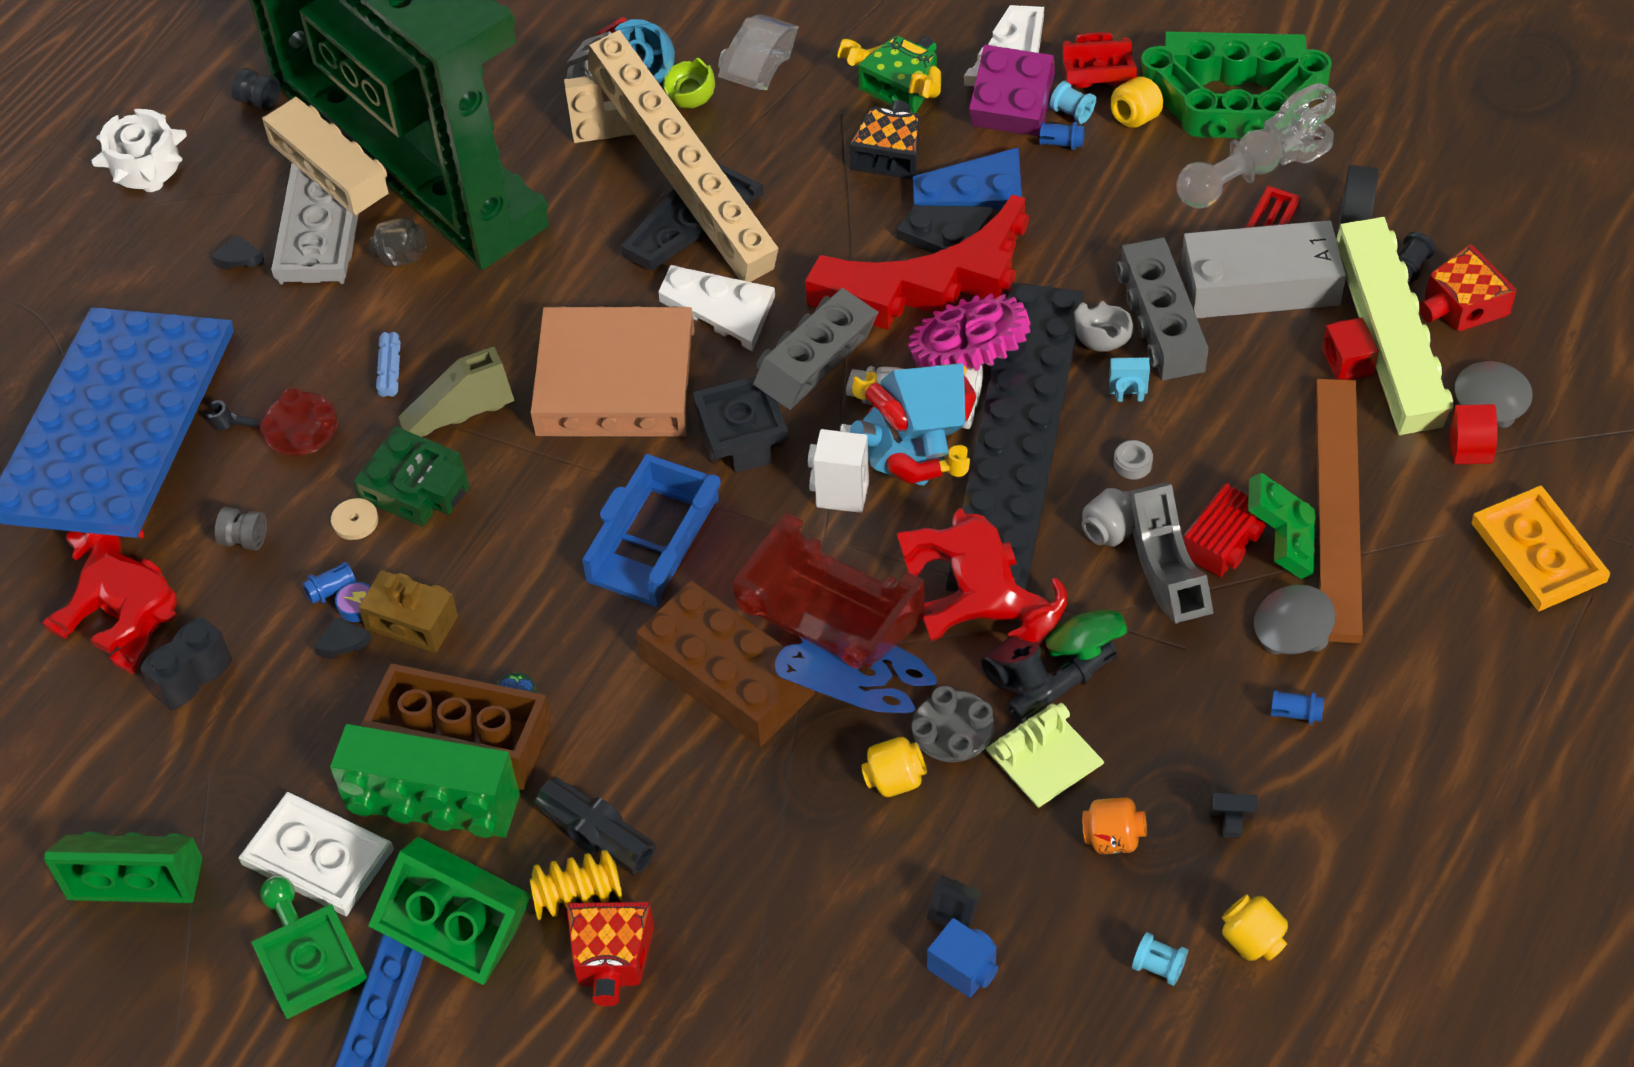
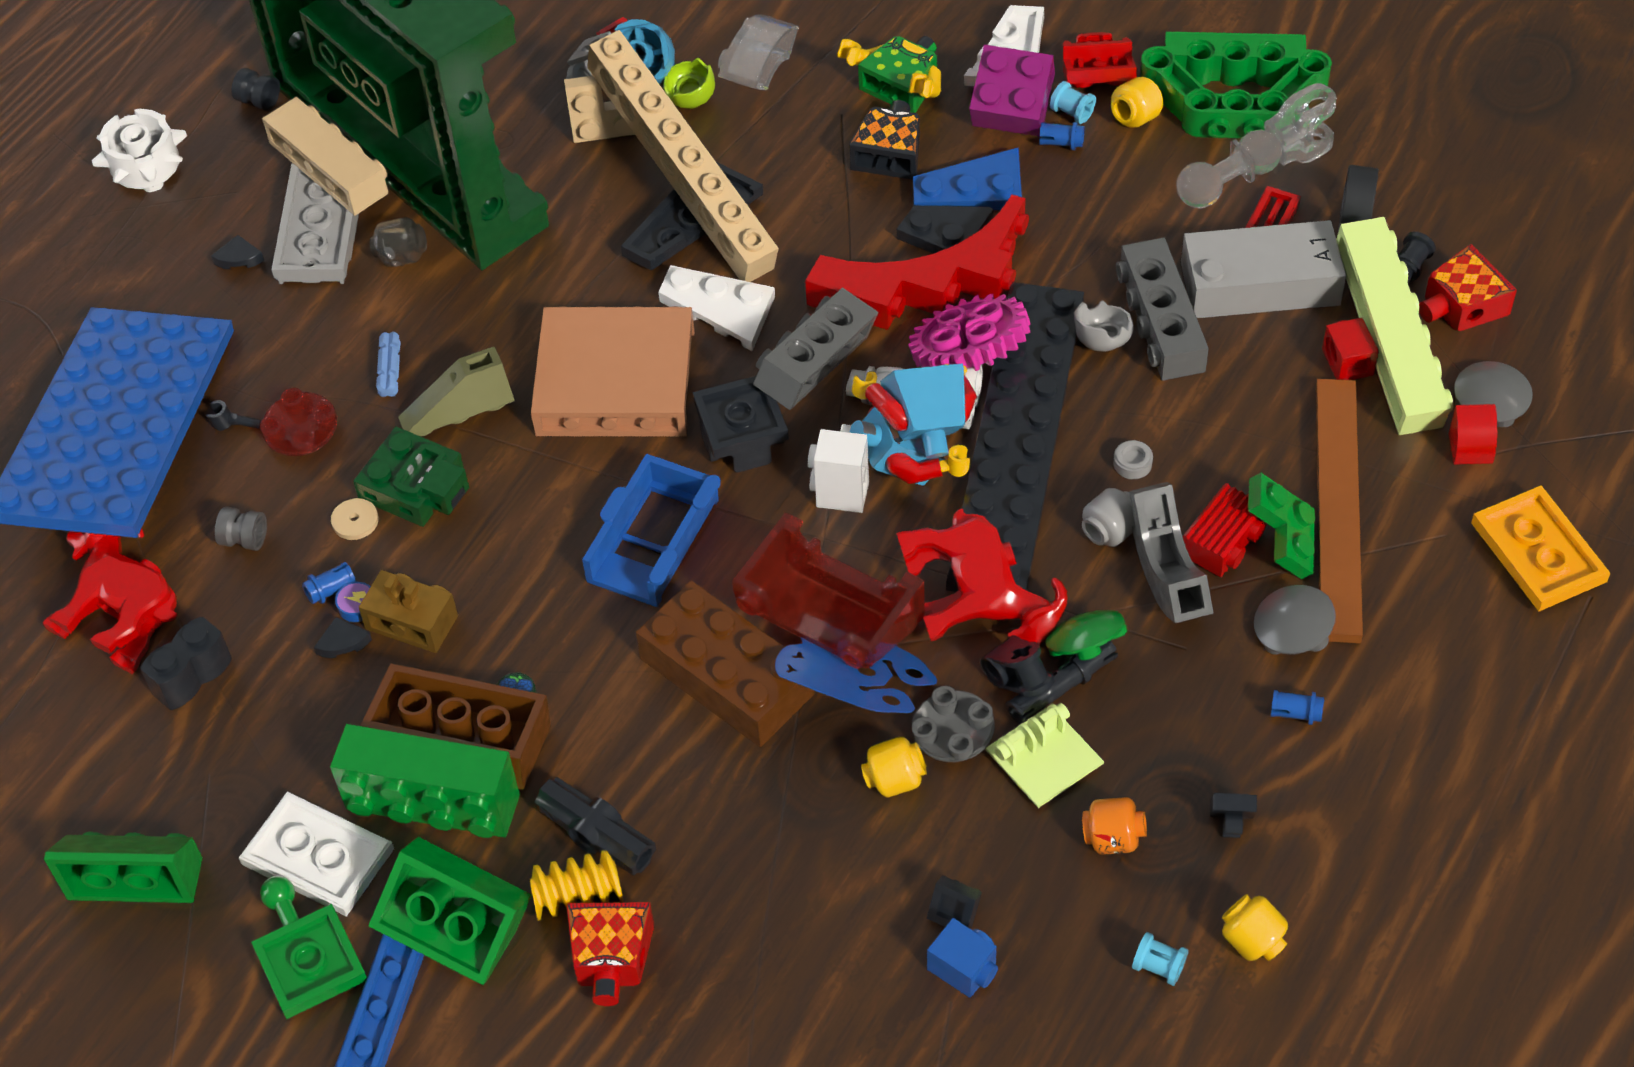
medium azure tile [1109,358,1150,402] -> none

